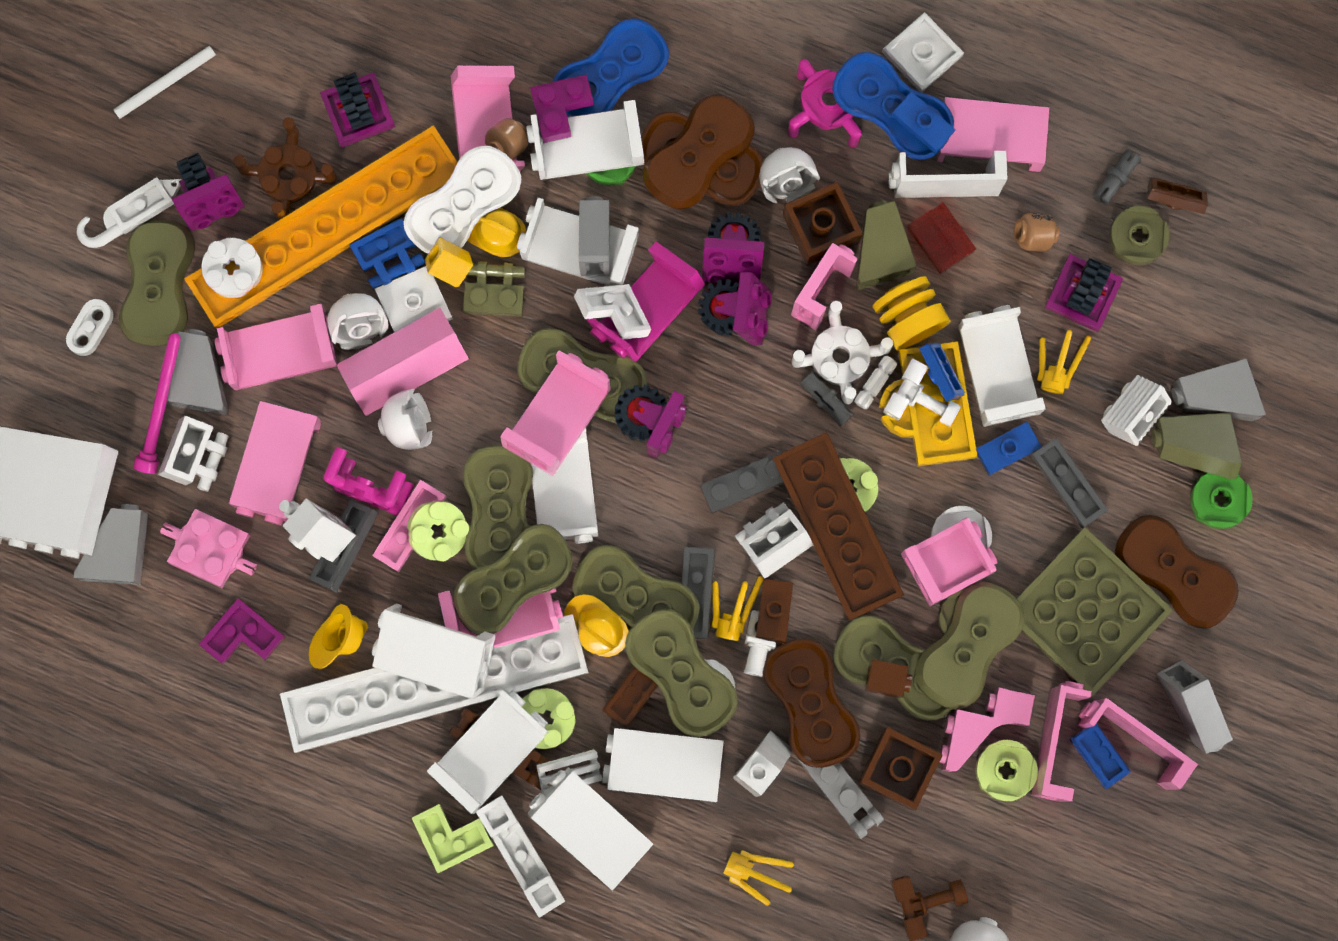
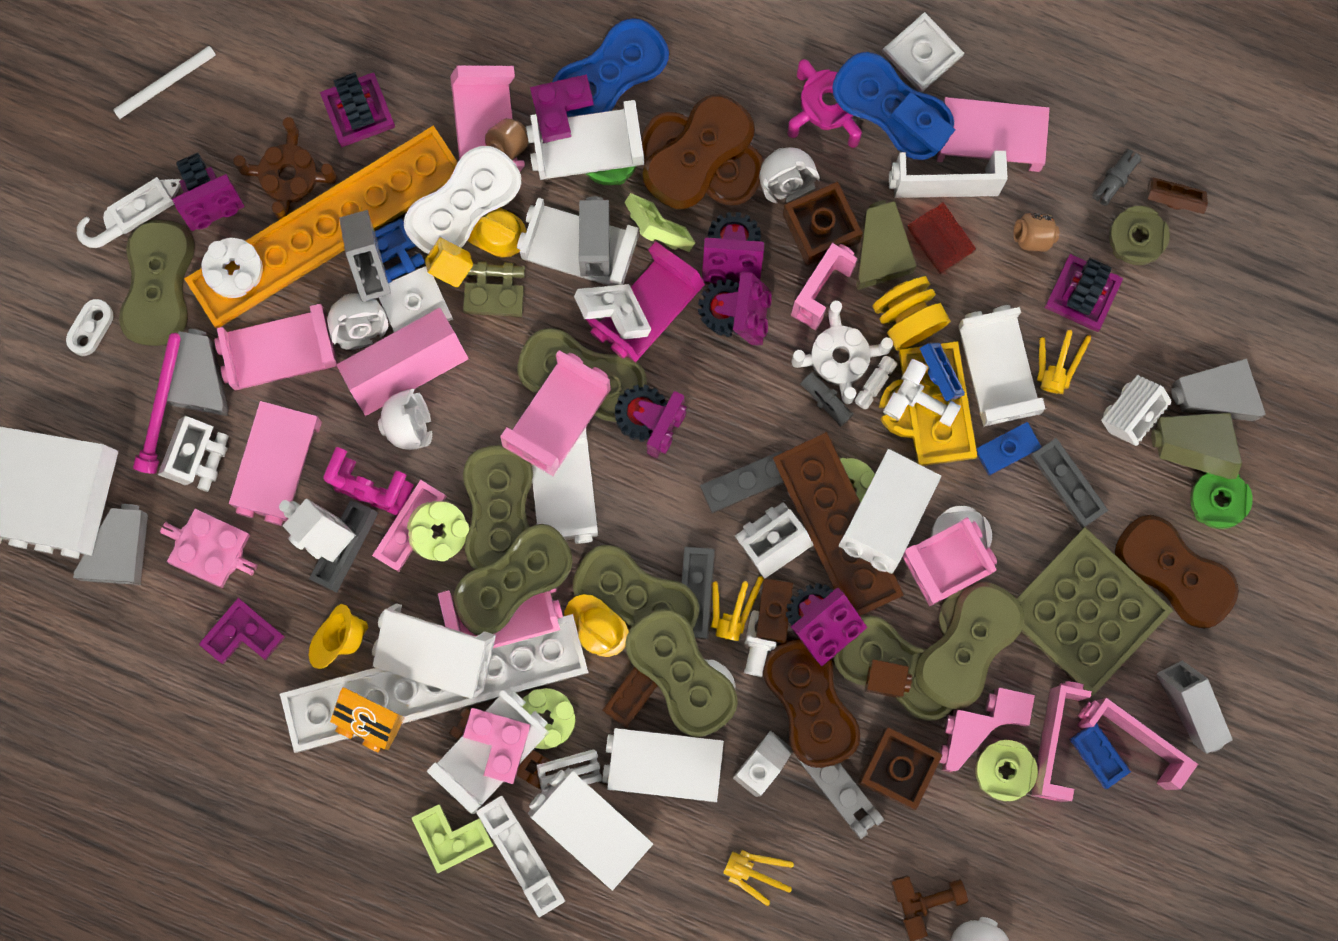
none -> light orange slope [330,687,405,753]
none -> light grey slope [339,210,391,302]
none -> bright pink plate [463,708,531,784]
none -> yellowish green plate [624,193,695,252]
none -> magenta plate [786,583,868,667]
none -> white panel [839,449,941,574]

